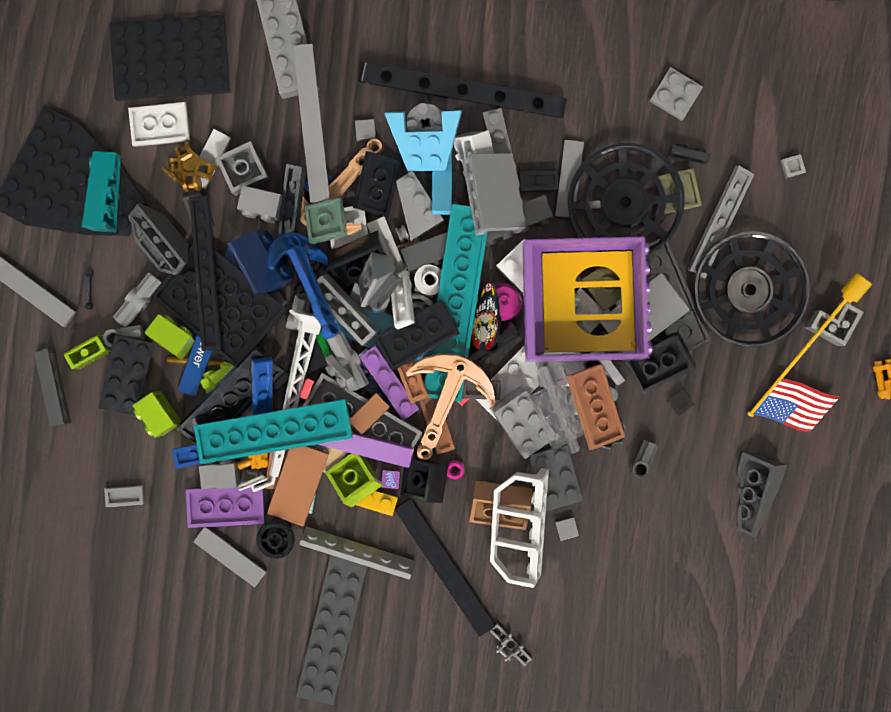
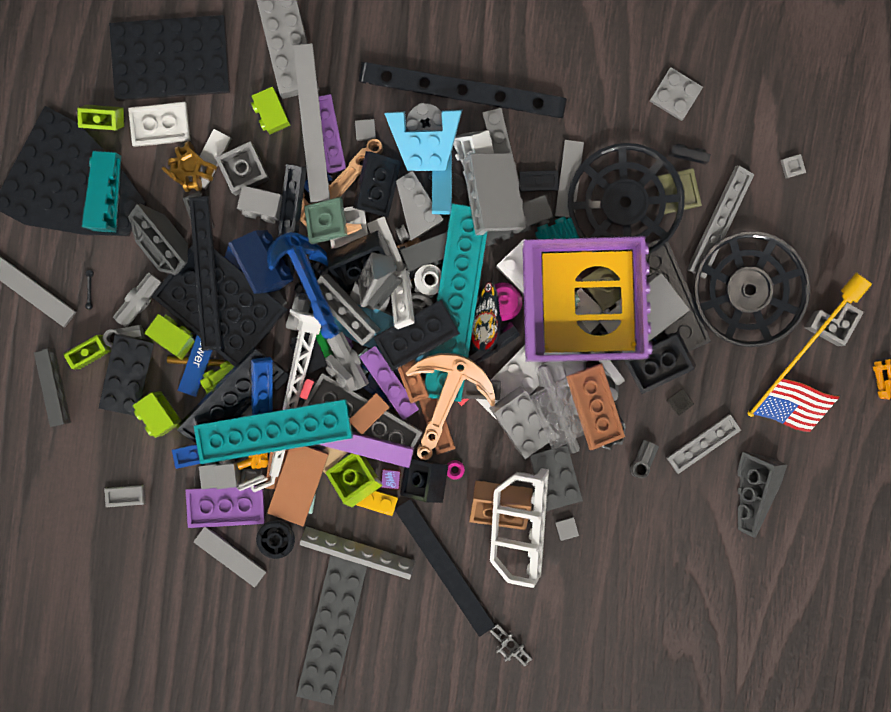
none -> lime brick [77,105,124,130]
none -> lime brick [251,86,291,134]
none -> medium lavender plate [319,94,346,174]
none -> teal brick [534,216,580,253]
none -> light grey plate [666,414,741,474]

